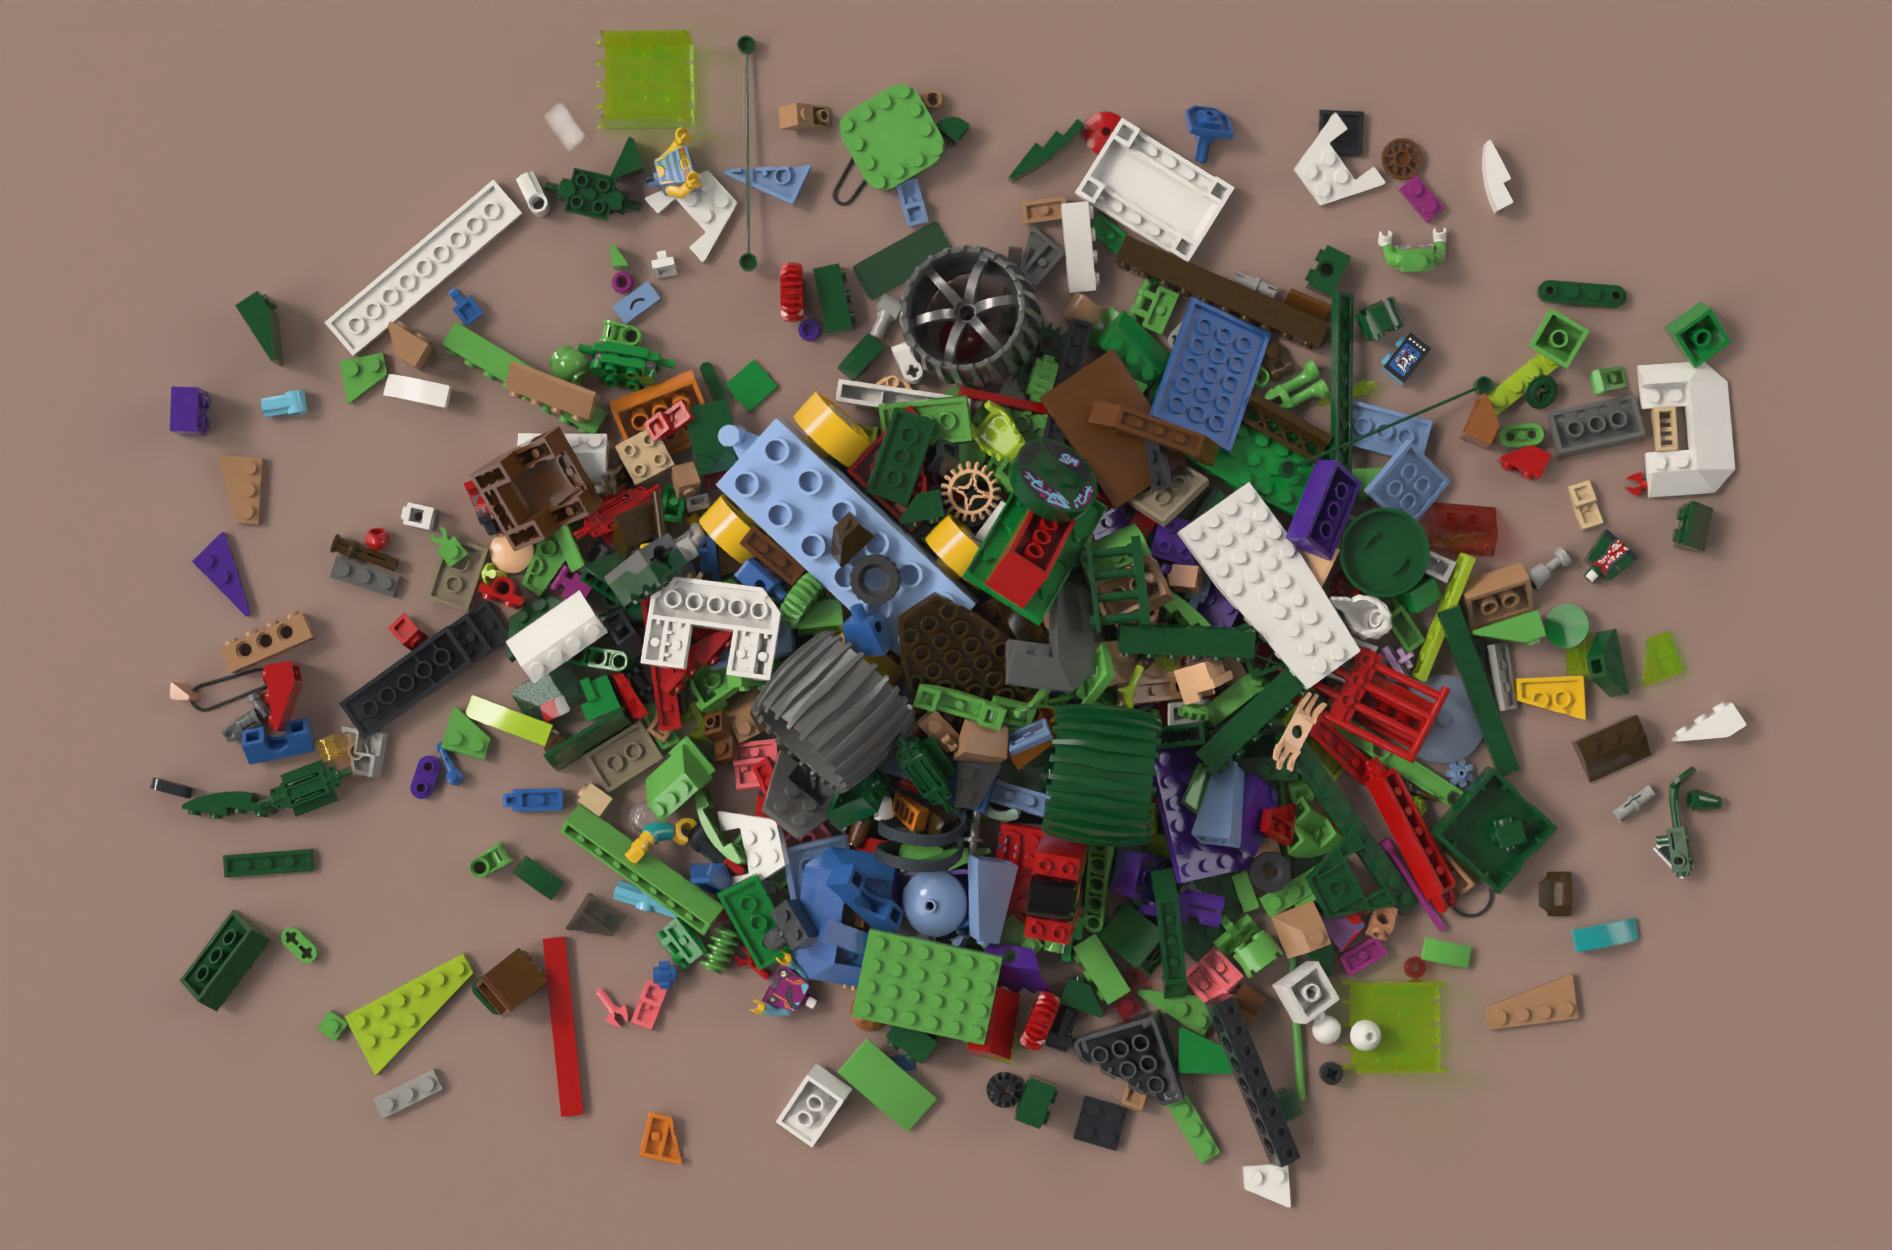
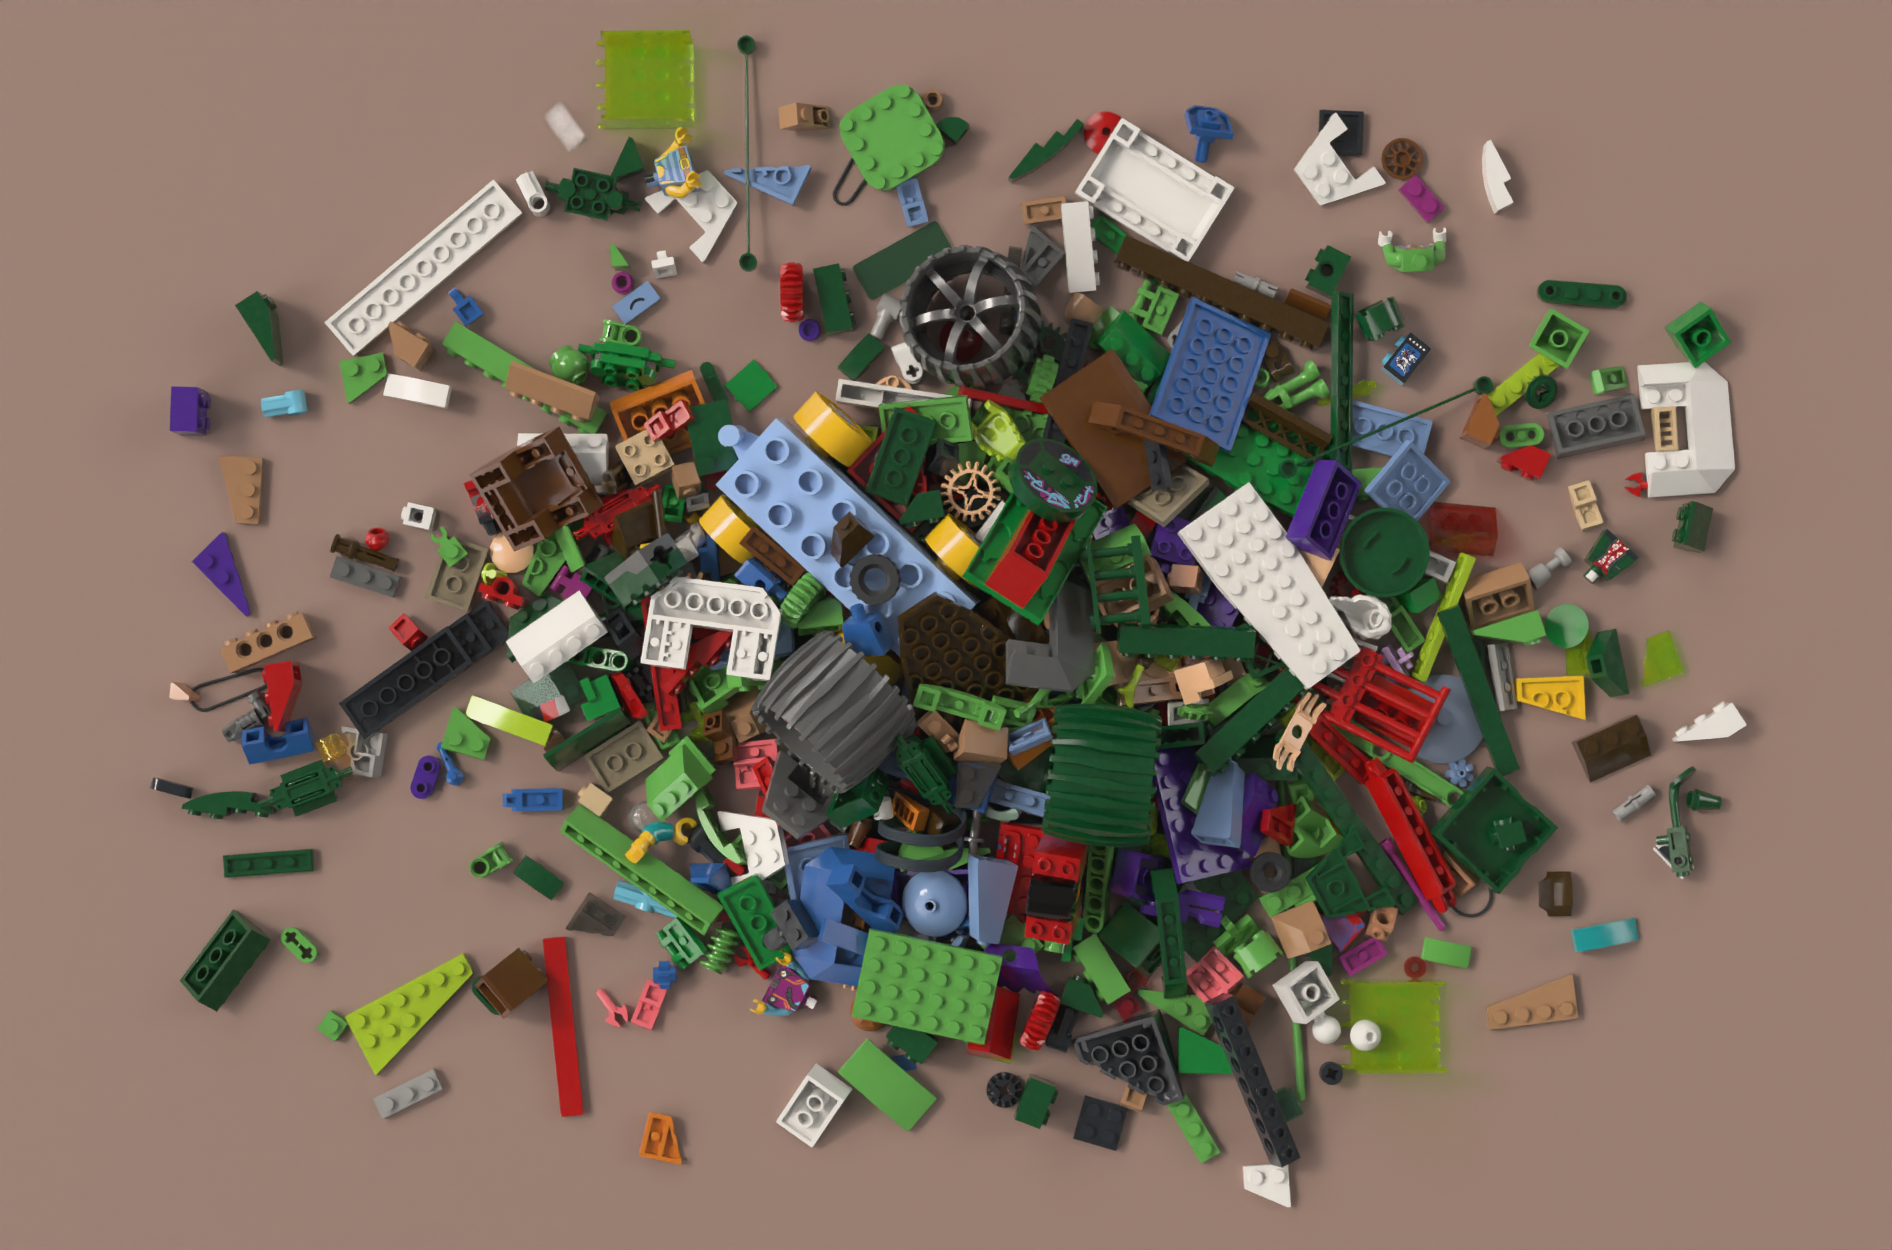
bright green sticker [1231,871,1260,913] -> none

